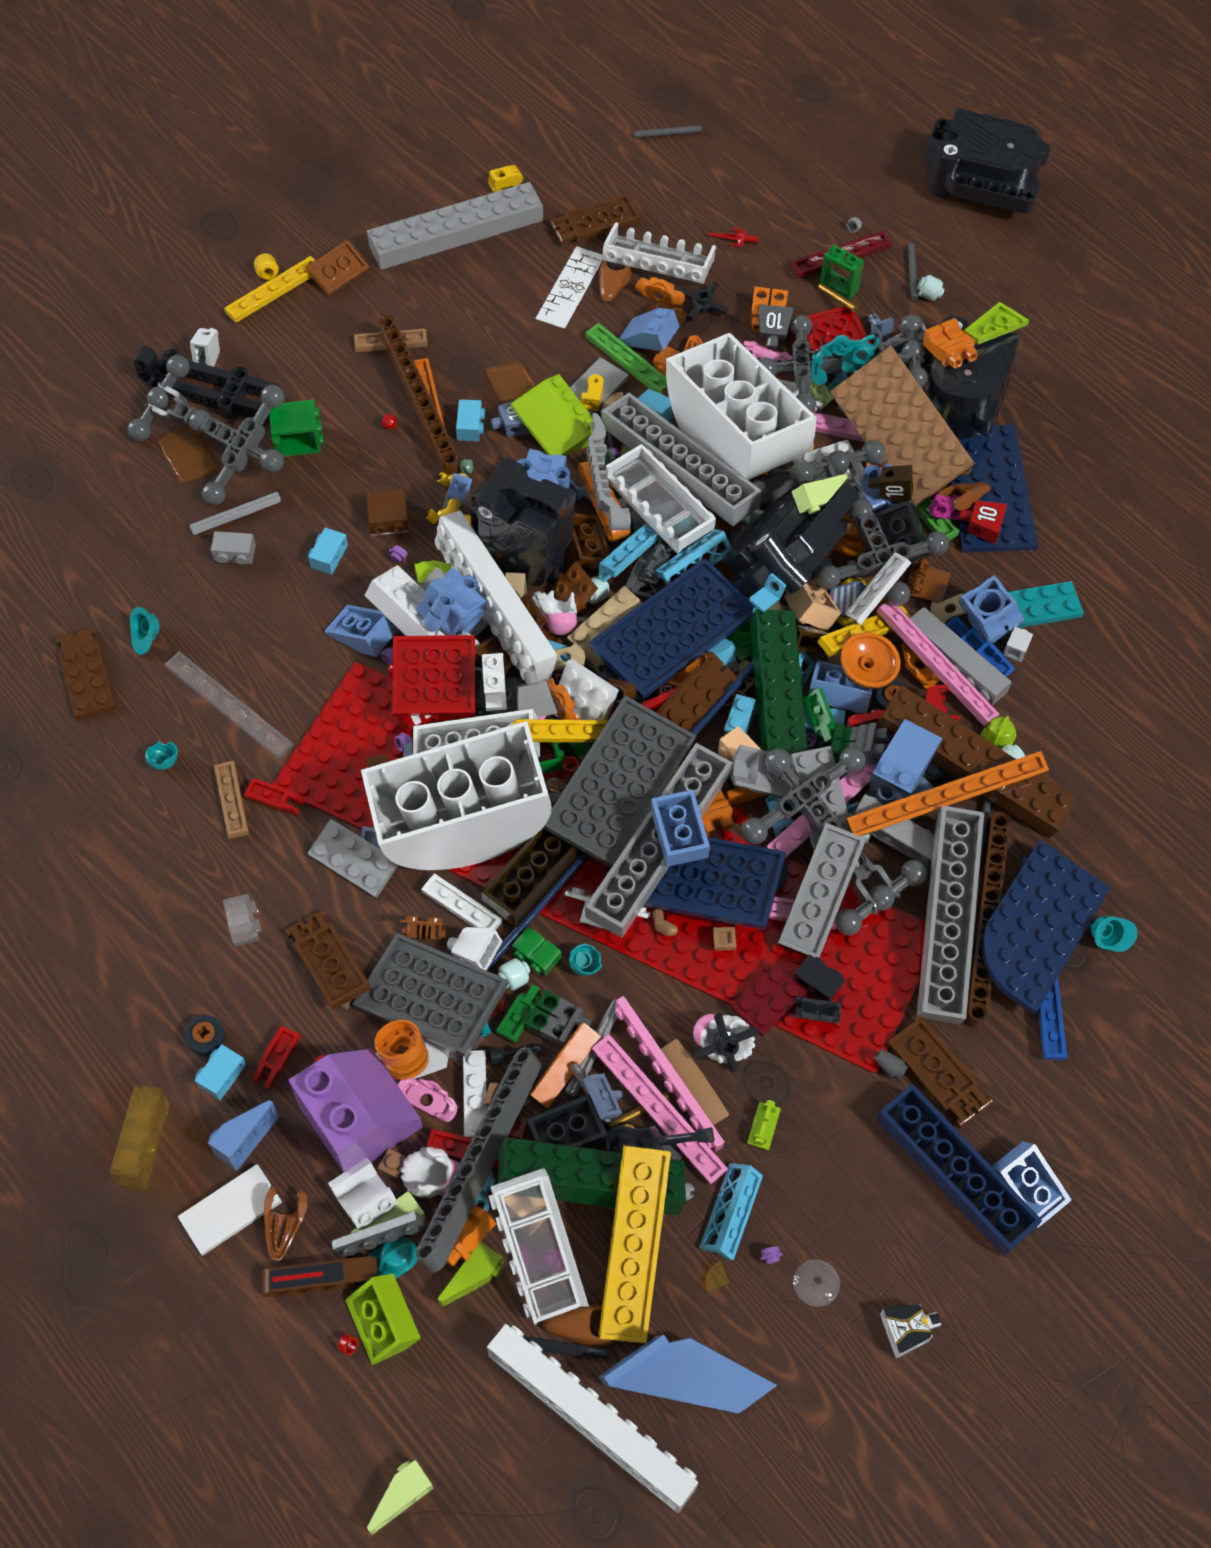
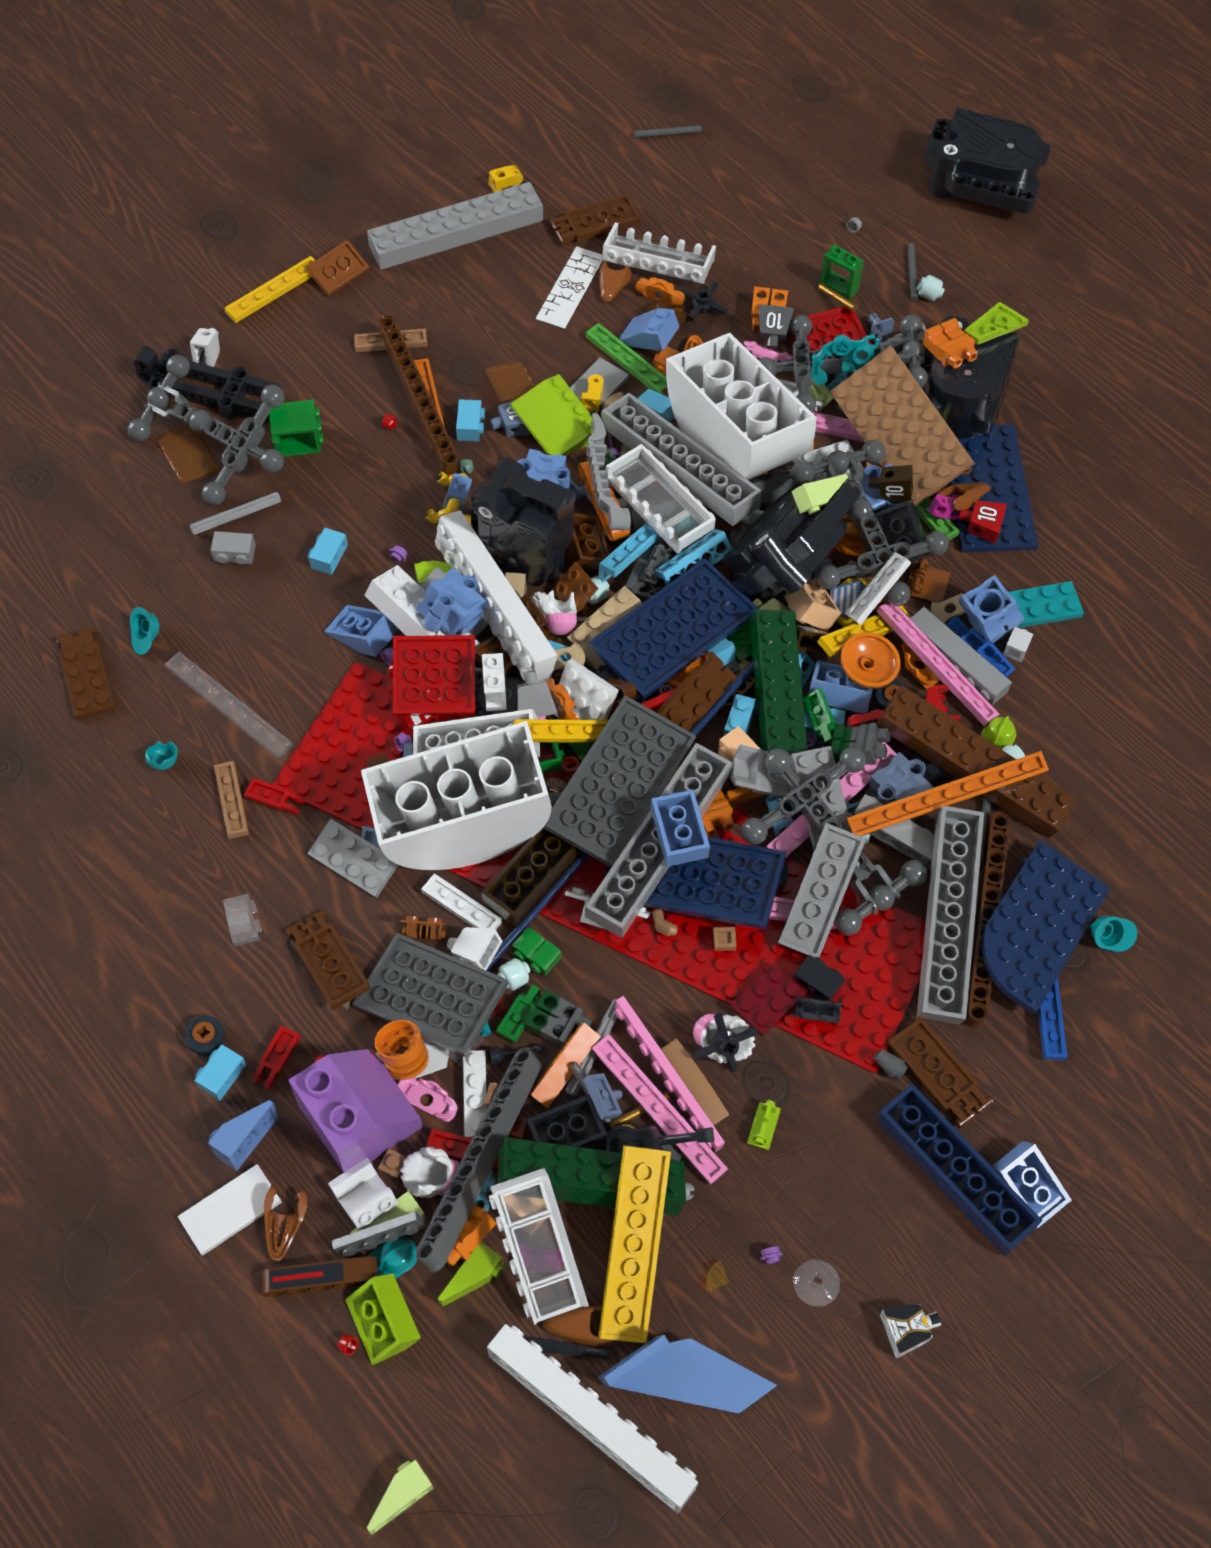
clear yellow brick [110,1085,170,1190] -> none
yellow head [254,253,279,280] -> none
reddish brown piece [366,489,409,536] -> none
teal hair [569,943,602,977] -> none
medium azure fence [699,1163,763,1260] -> none
red piece [707,228,759,247] -> none
medium azure bracket [749,573,786,613] -> none
dark red plate [790,231,892,279] -> none
medium blue slope [873,719,943,794] -> none

